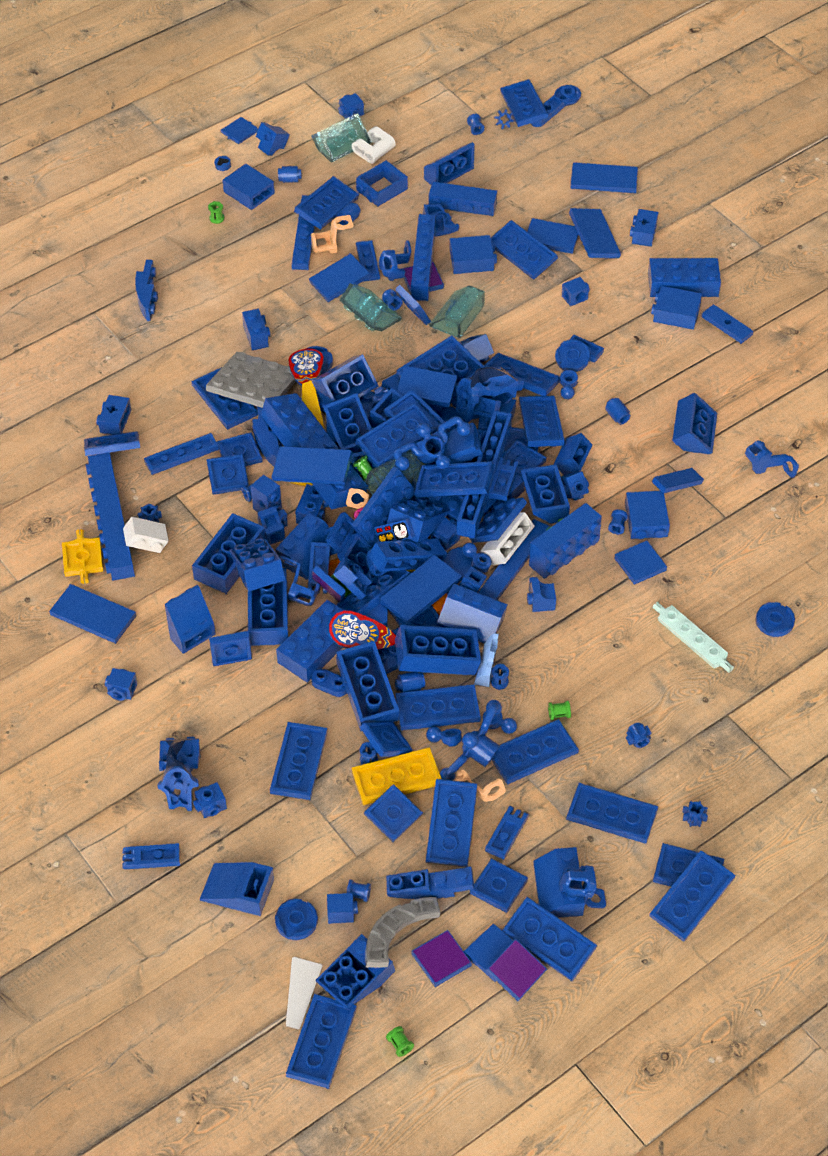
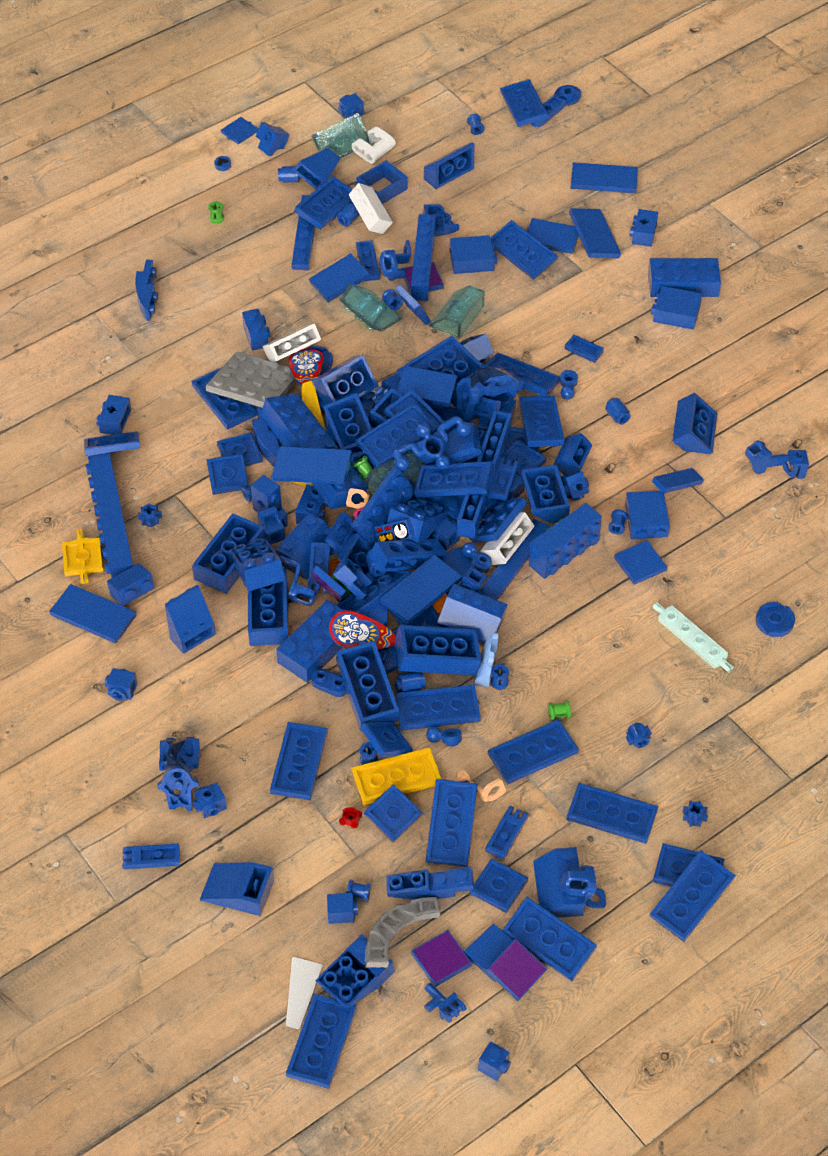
white brick [123,517,169,553] -> none
blue plate [144,433,219,475] -> none
blue tile [209,631,252,666] -> none
blue brick [223,164,275,210] -> none
blue tile [275,899,318,940] -> none
light nougat piece [311,215,353,254] -> none
bright green bush [386,1026,414,1057] -> none
blue brick [429,182,497,216] -> none
blue wheel [440,700,502,781] -> none
blue plate [482,711,517,734] -> none
blue gear [494,109,514,129] -> none
blue brick [527,577,556,612] -> none
blue tile [555,339,591,372] -> none
blue brick [562,277,590,307] -> none
blue tile [702,304,753,344] -> none
none -> blue brick [107,563,155,606]
none -> white brick [263,324,321,362]
none -> blue slope [292,148,341,190]
none -> red plate [339,807,362,829]
none -> white brick [349,183,393,234]
none -> blue arm [424,983,467,1023]
none -> blue brick [478,1041,511,1082]
none -> blue bracket [787,450,809,479]

